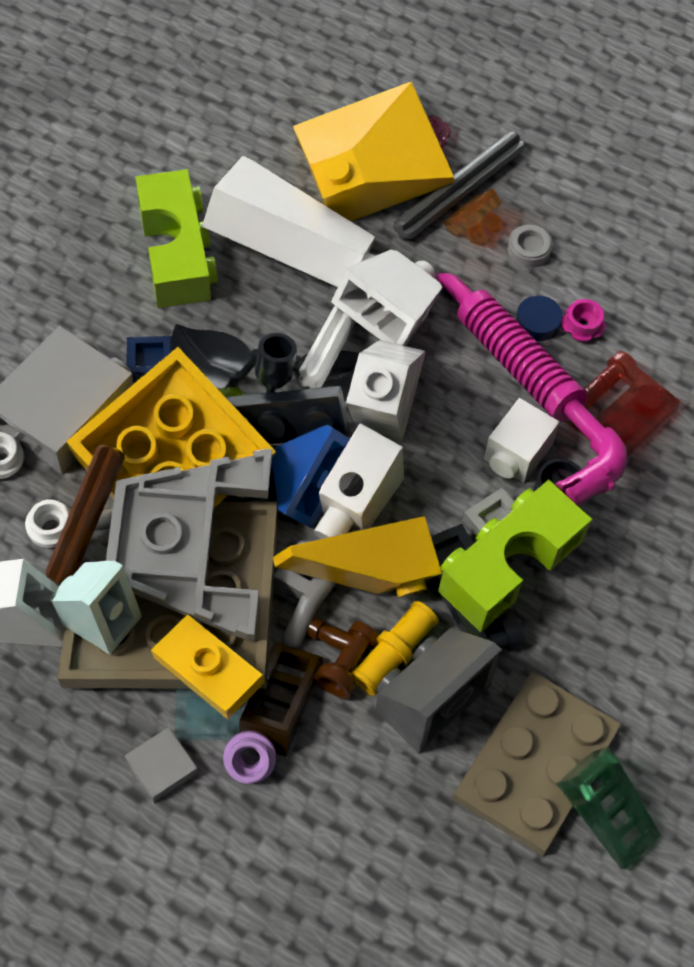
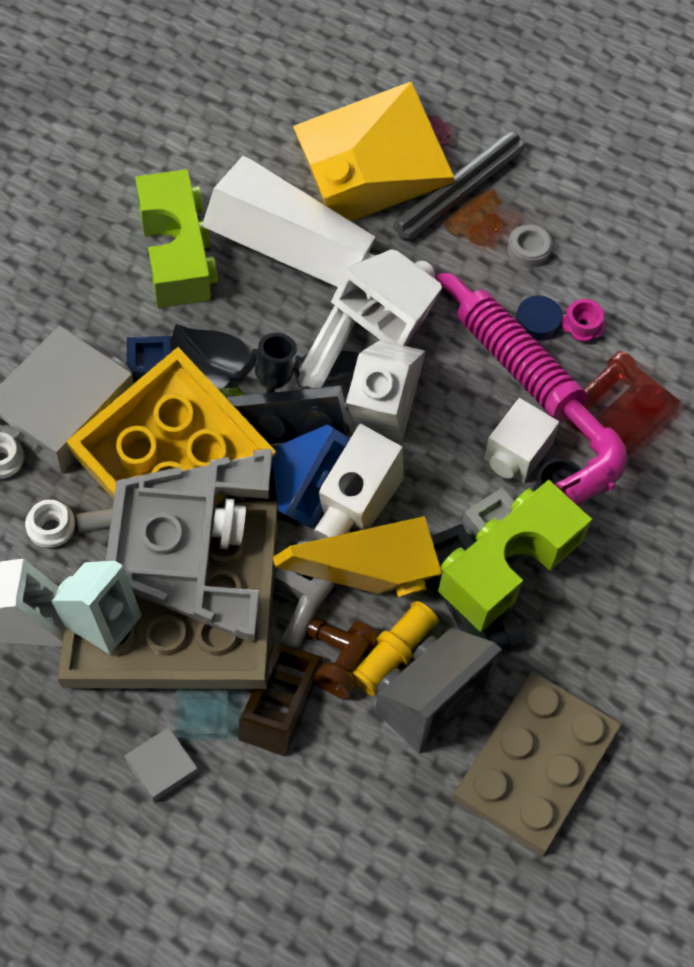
reddish brown axle [45,444,125,584] -> none
yellow plate [151,614,265,719] -> none
lavender plate [223,731,276,784] -> none
clear green slope [556,747,661,870] -> none
none -> white plate [211,498,246,549]

